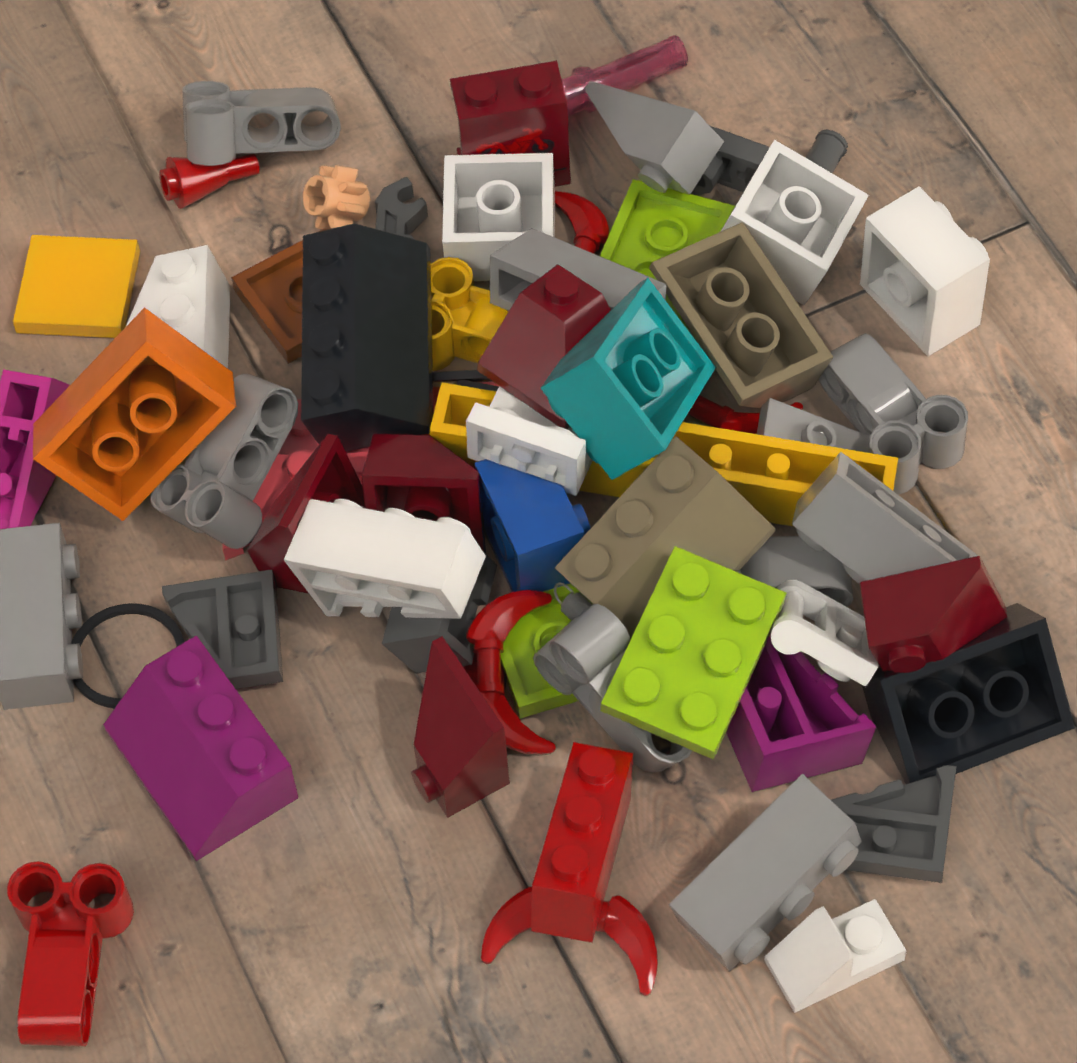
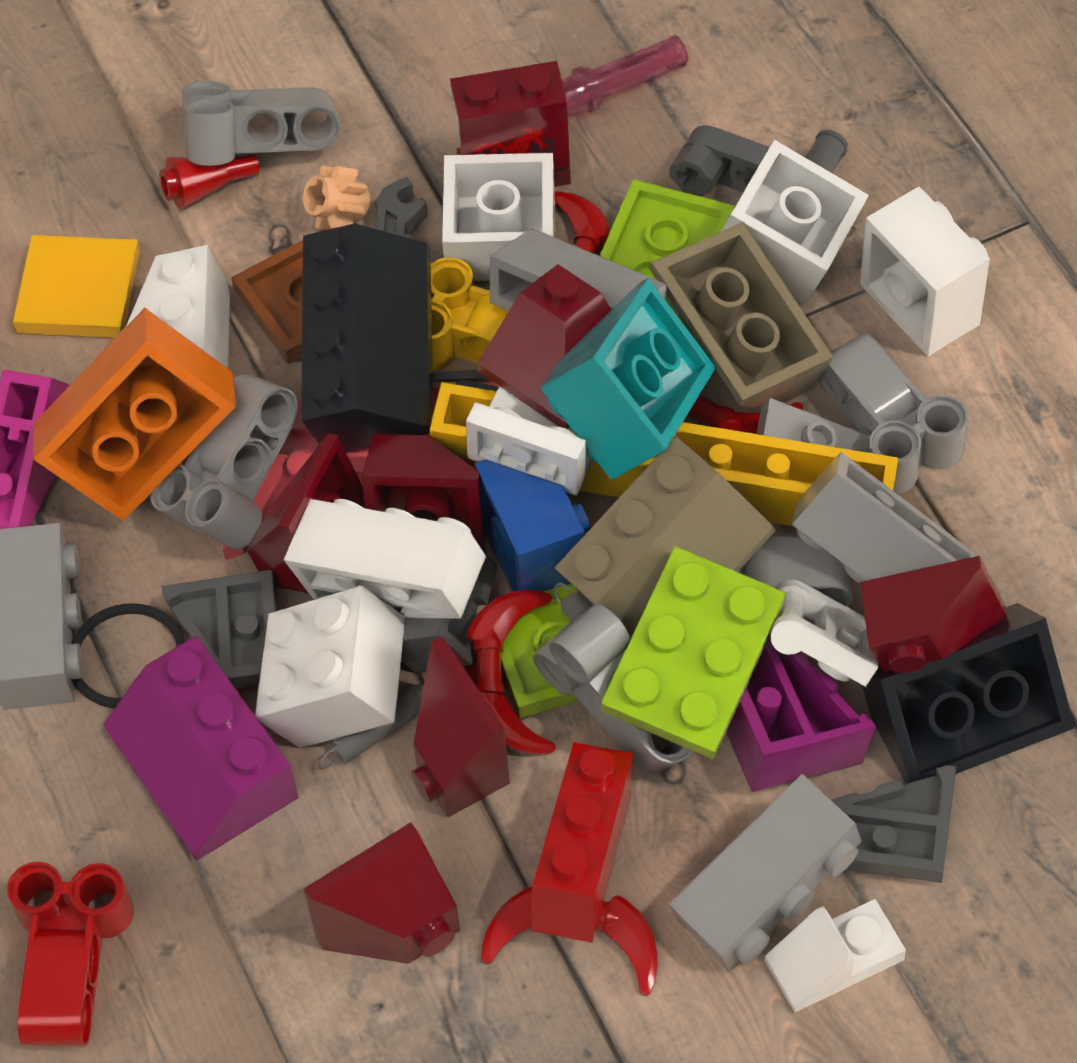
light grey slope [584,81,724,195] -> none
none -> white brick [255,585,405,748]
none -> dark red slope [304,822,460,964]
none -> light grey piece [319,683,424,768]

